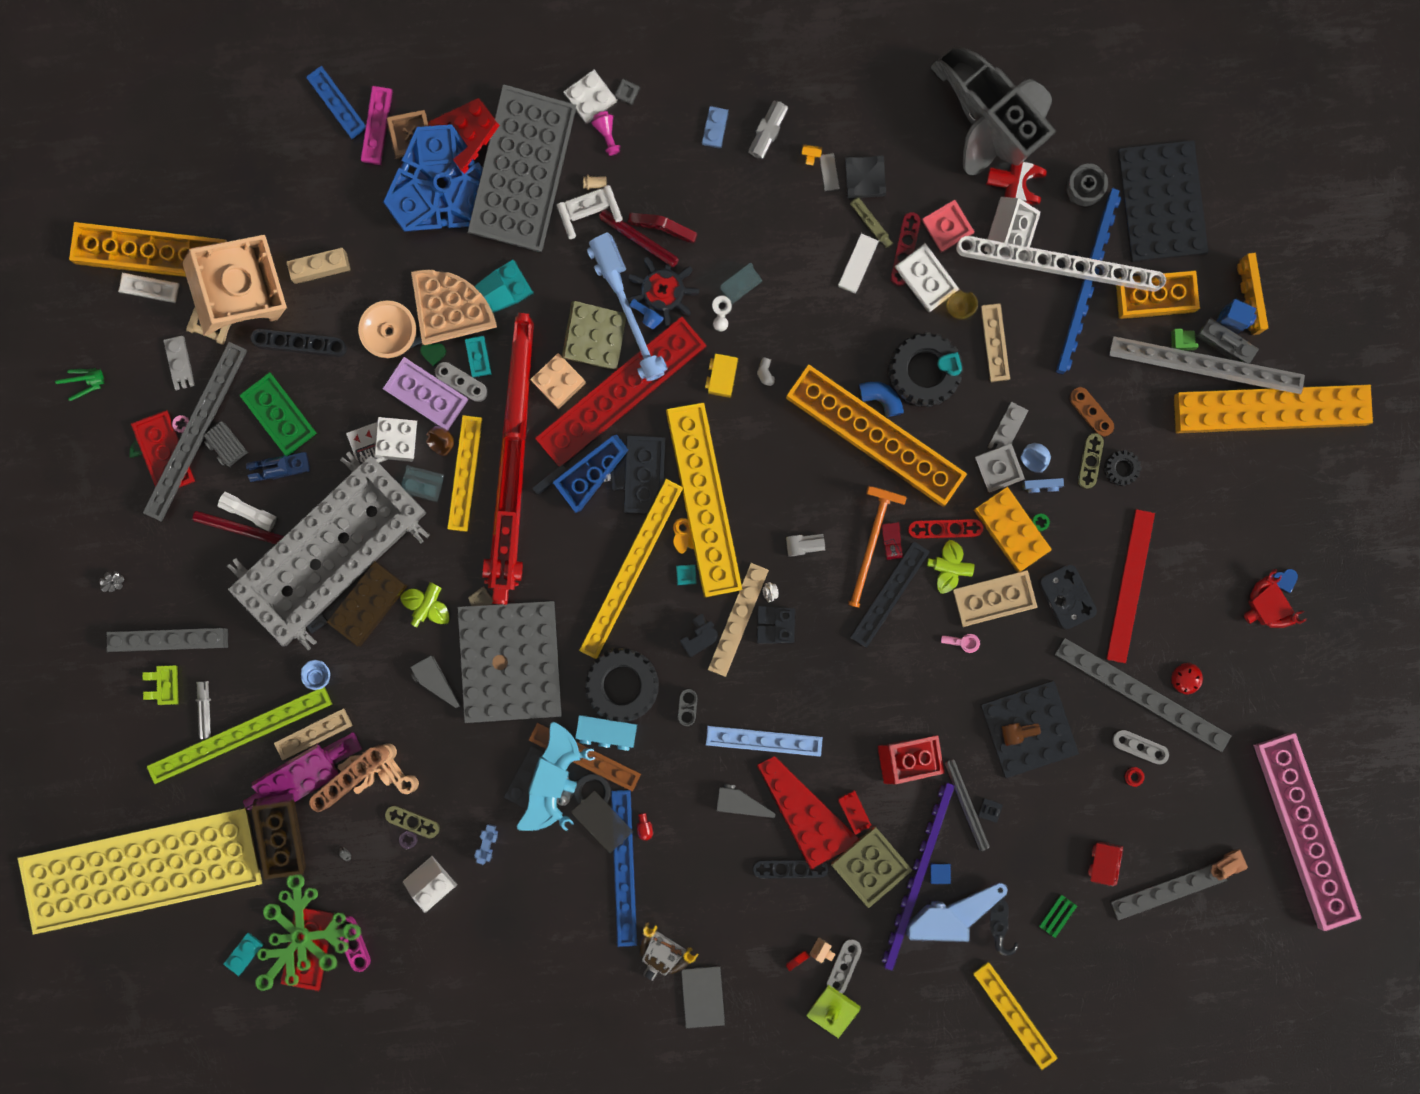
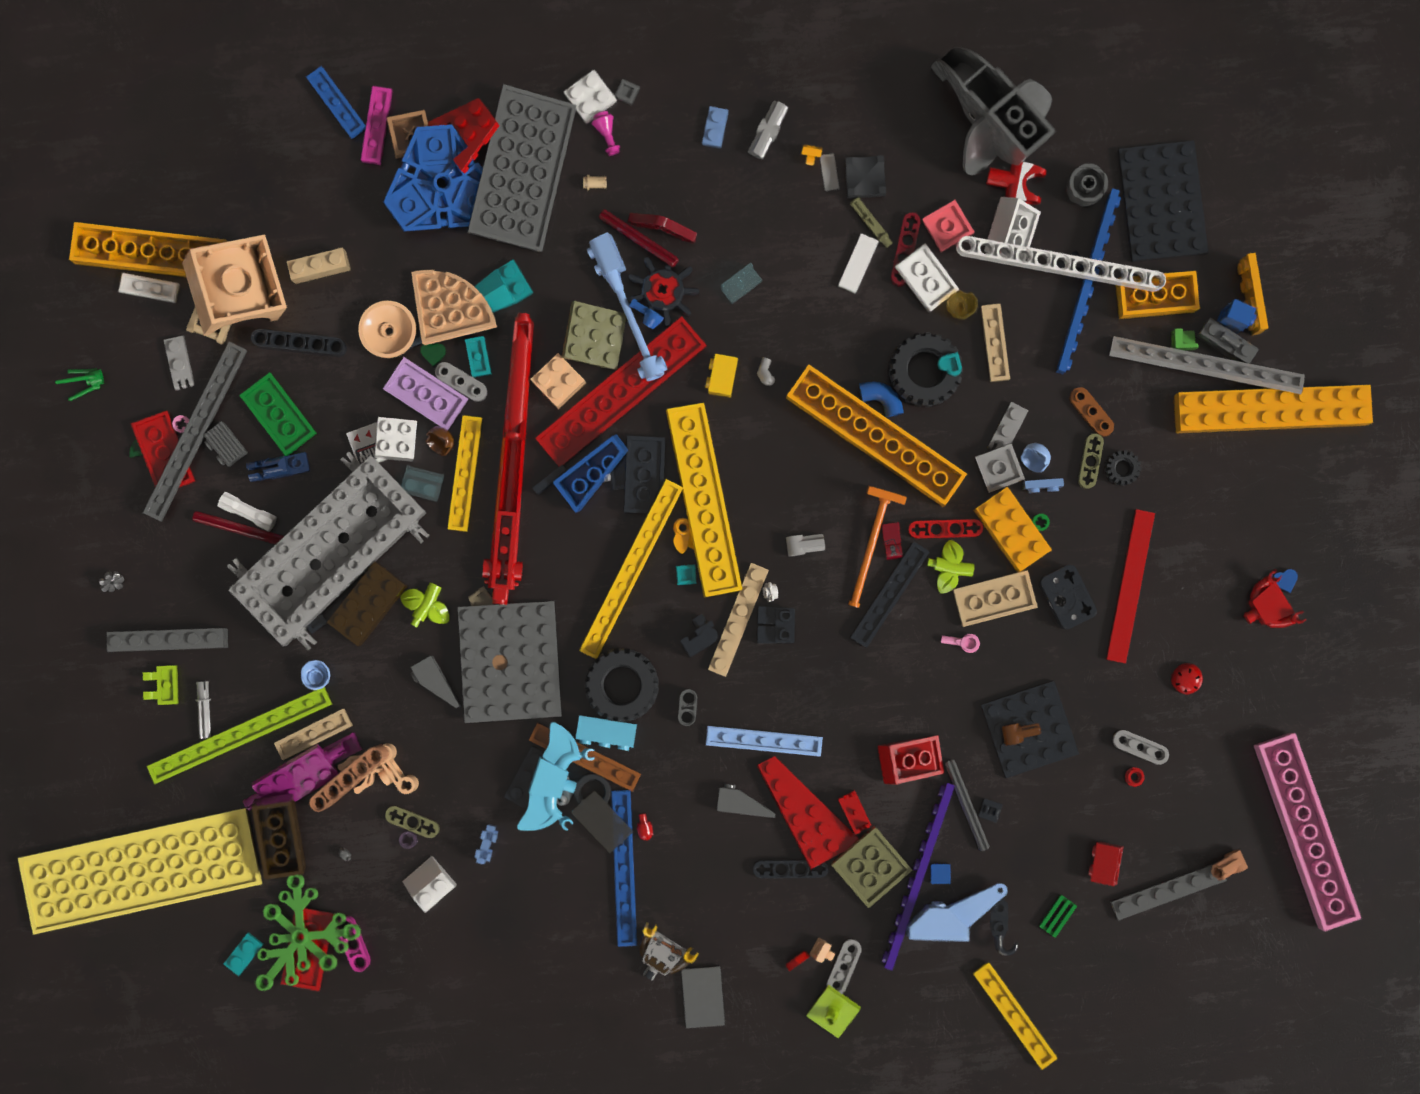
white plate [557,186,622,239] -> none
white plate [712,296,732,331] -> none
dark grey plate [1054,638,1232,752] -> none

